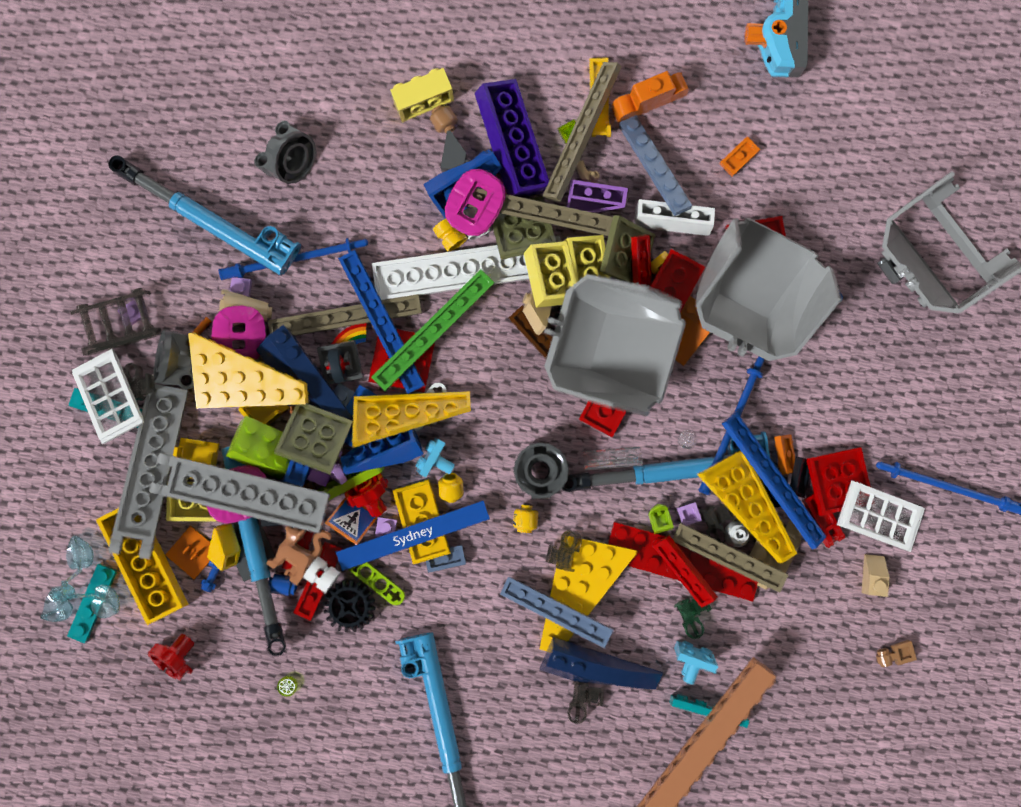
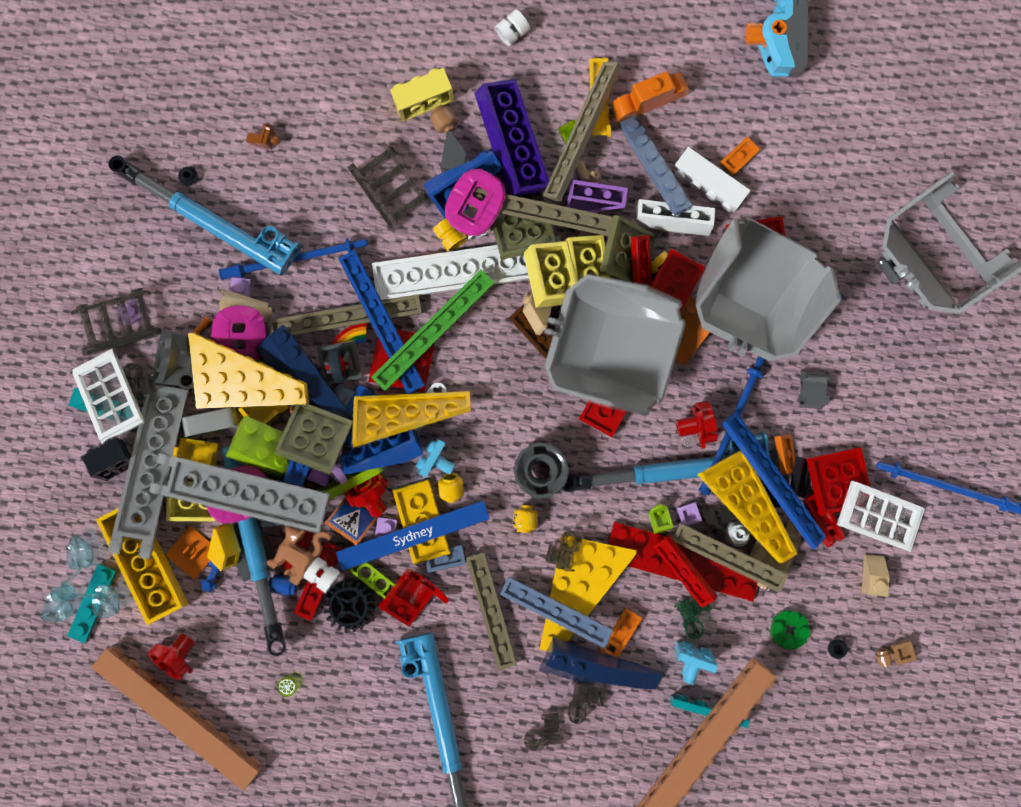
dark grey piece [254,120,316,184] -> none
clear plate [583,446,643,470] -> none
none -> black brick [81,437,131,481]
none -> nougat brick [91,646,263,791]
none -> black plate [178,167,198,186]
none -> light grey beam [181,407,239,438]
none -> dark orange piece [246,123,280,149]
none -> clear smoke fence [347,141,430,232]
none -> red piece [379,568,449,627]
none -> dark tan plate [466,552,517,671]
none -> white wheel [495,9,530,46]
none -> clear smoke piece [524,713,564,751]
none -> orange plate [598,607,642,658]
none -> white brick [673,147,750,213]
none -> red piece [676,401,718,449]
none -> green plate [770,610,810,650]
none -> dark grey cylinder [798,370,831,409]
none -> black plate [828,639,848,659]

